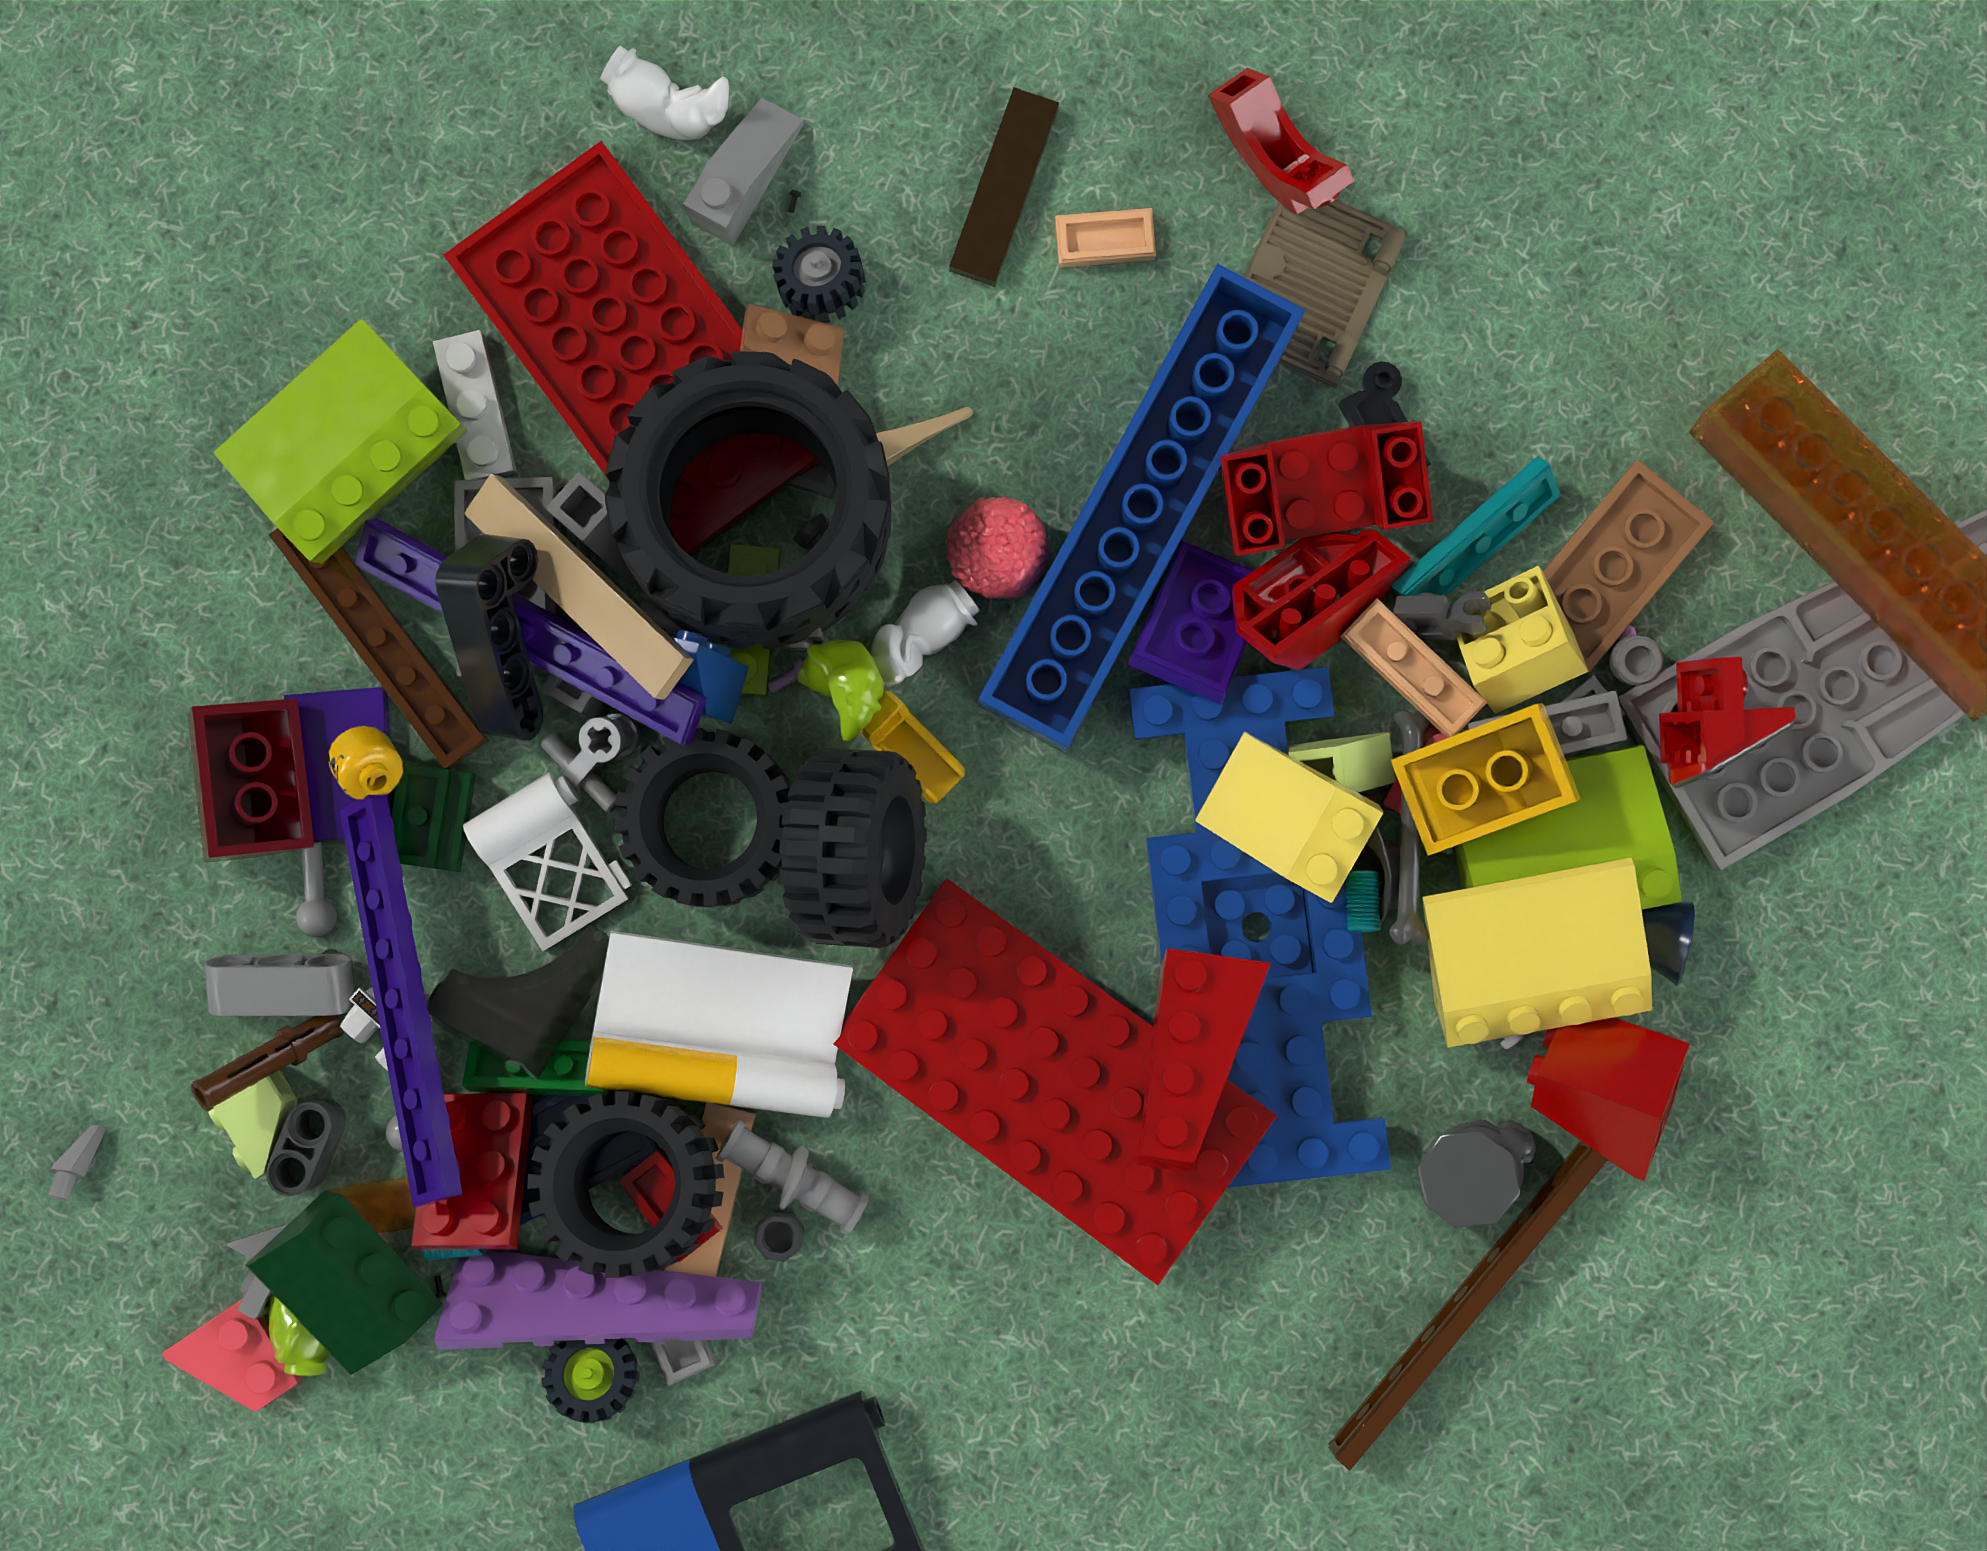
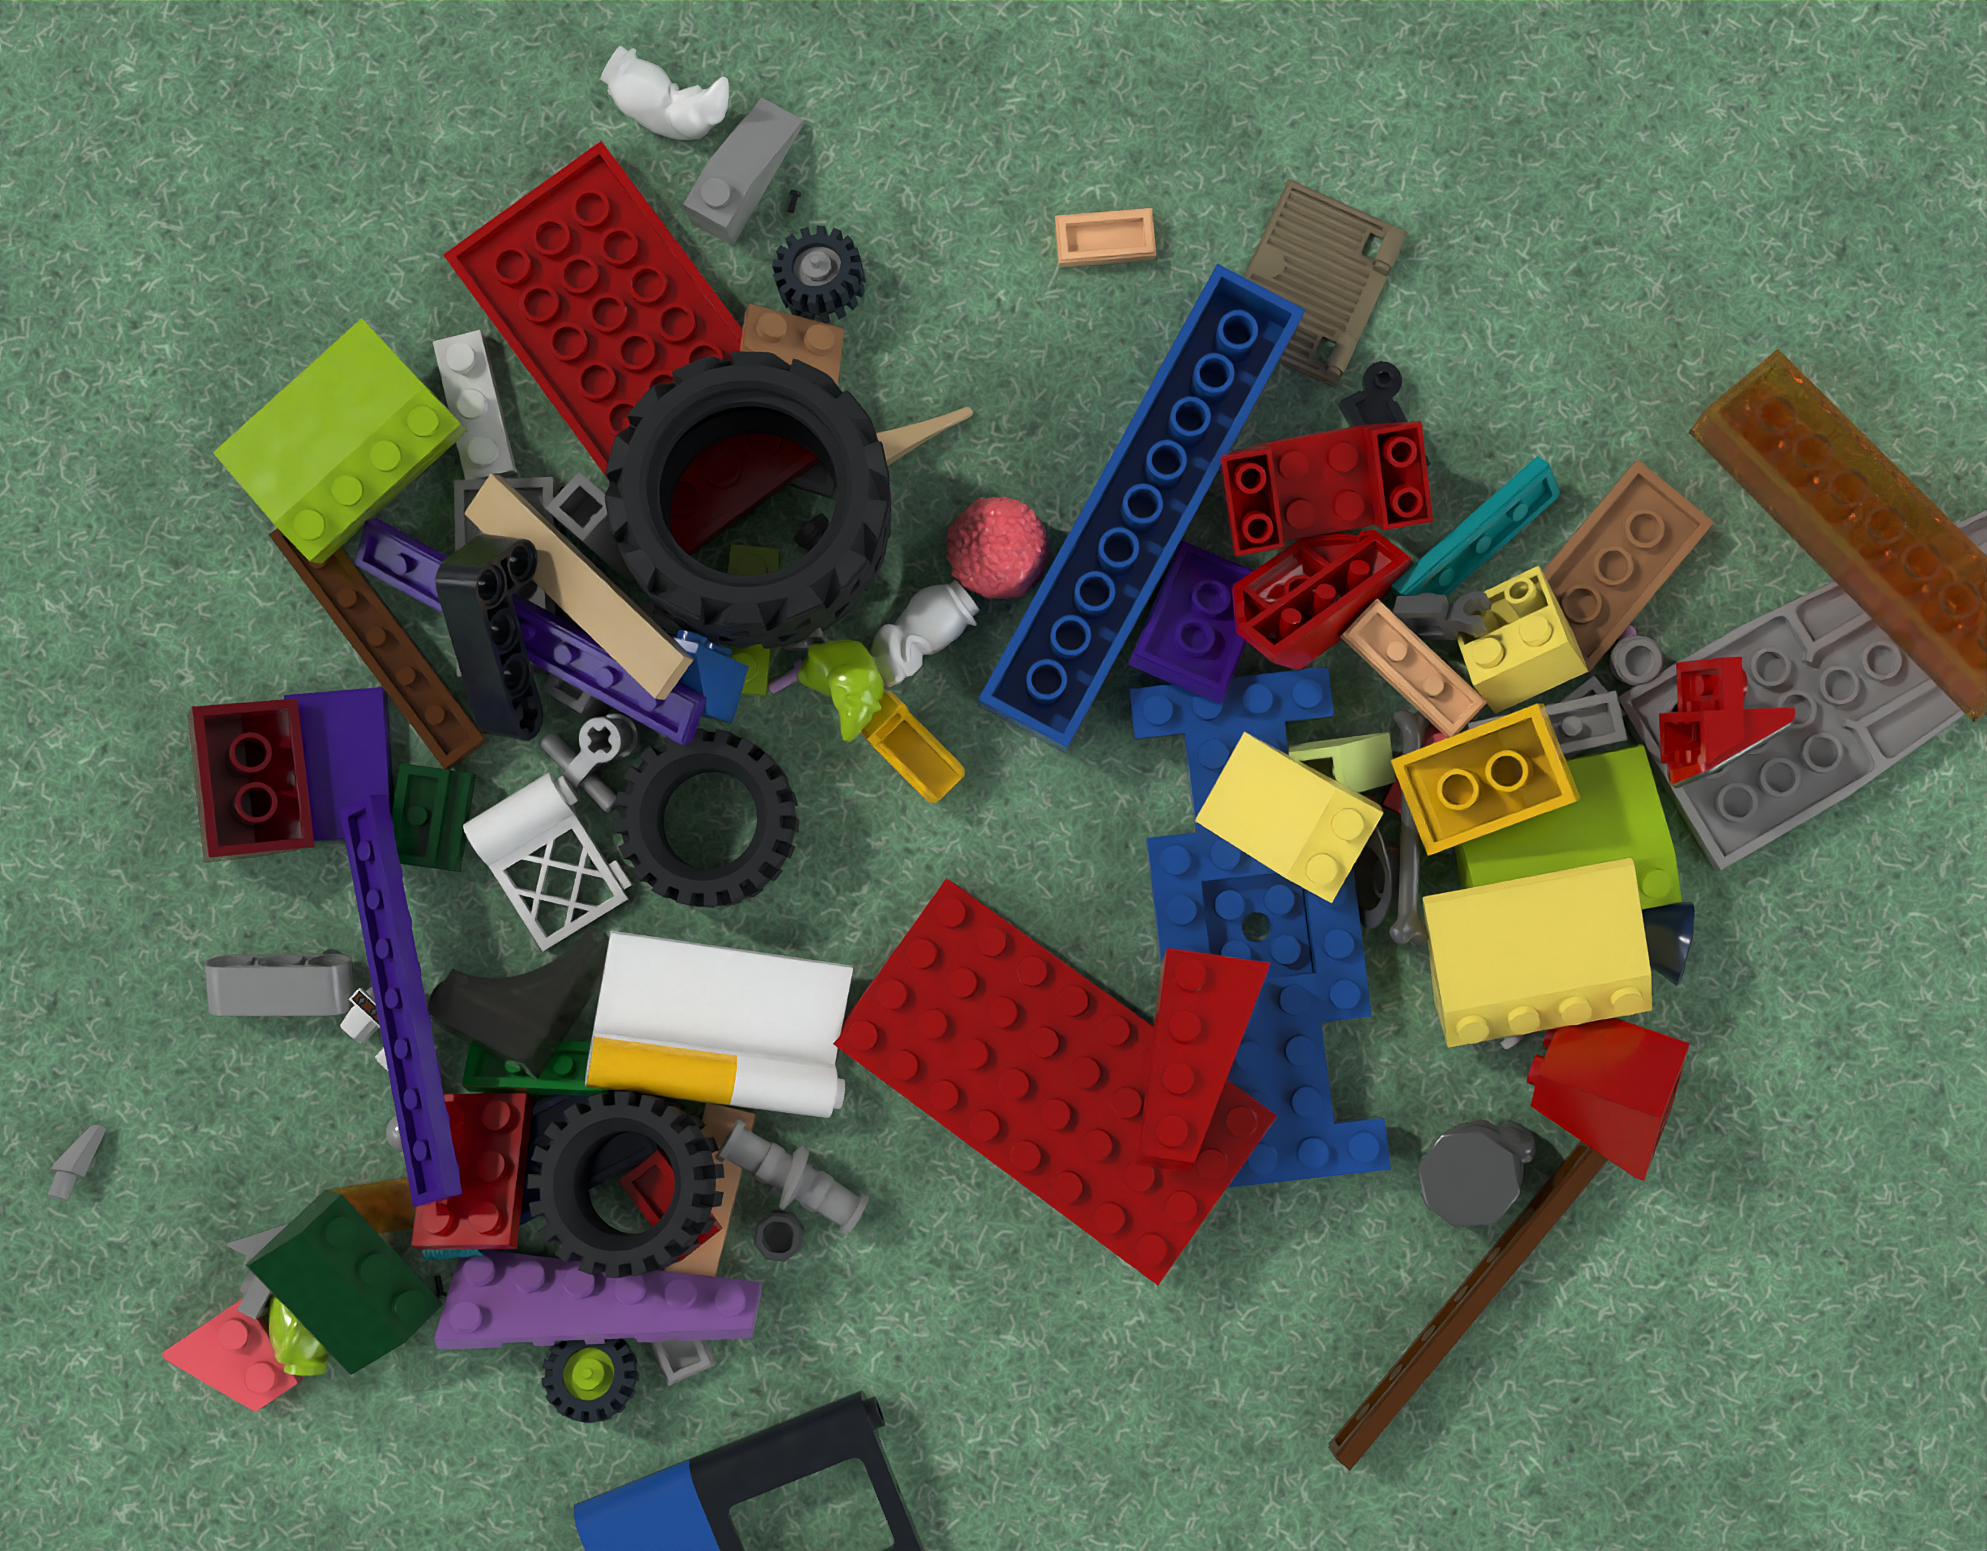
reddish brown pin [191,1015,344,1111] -> none
yellowish green slope [208,1070,298,1179] -> none
dark grey beam [266,1098,346,1196] -> none
light grey bar [296,842,337,937] -> none
yellow head [328,726,403,800] -> none
black tyre [779,748,927,949] -> none
dark brown tile [949,87,1059,287] -> none
red arch [1208,68,1354,215] -> none
teal piece [1345,871,1381,932] -> none

